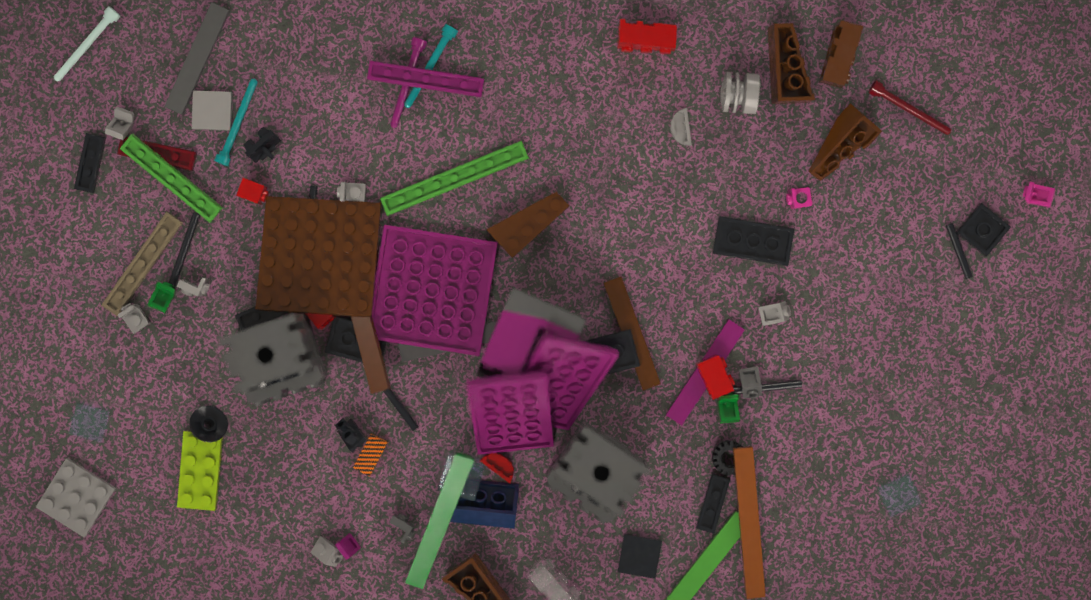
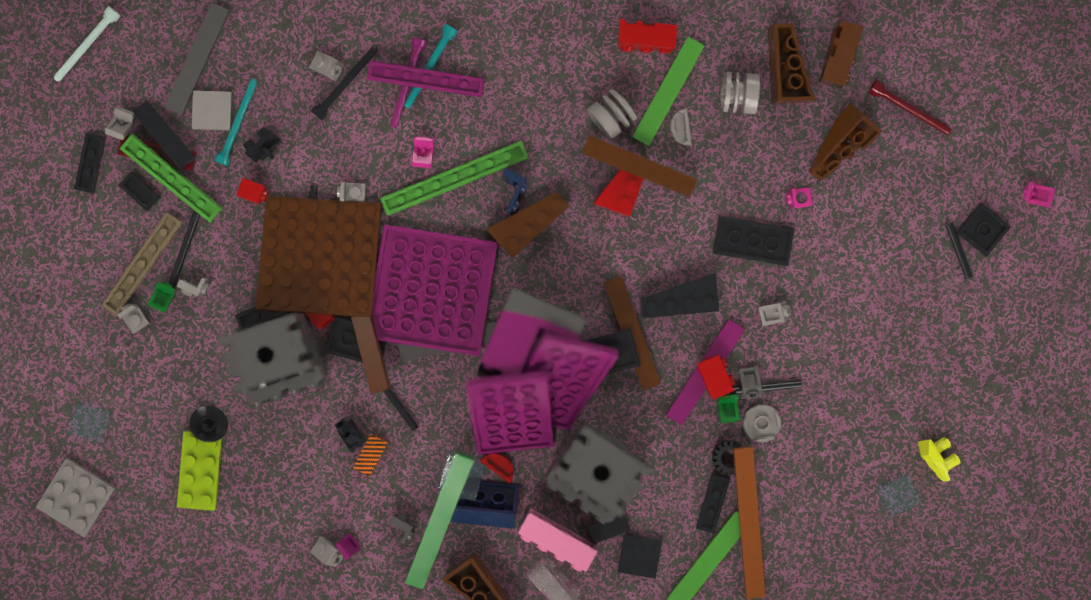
none -> black tile [118,172,160,212]
none -> black tile [132,101,196,170]
none -> light grey bracket [309,51,344,81]
none -> black piece [310,46,378,120]
none -> dark pink bracket [412,136,434,168]
none -> dark blue bracket [502,168,529,215]
none -> bright pink brick [518,508,598,572]
none -> reddish brown tile [582,135,697,198]
none -> light grey wheel [586,88,637,141]
none -> black tile [587,515,629,545]
none -> red wedge [593,170,644,217]
none -> bright green tile [632,37,704,147]
none -> black wedge [639,273,719,318]
none -> light grey tile [743,404,781,442]
none -> neon yellow connector [918,437,960,482]

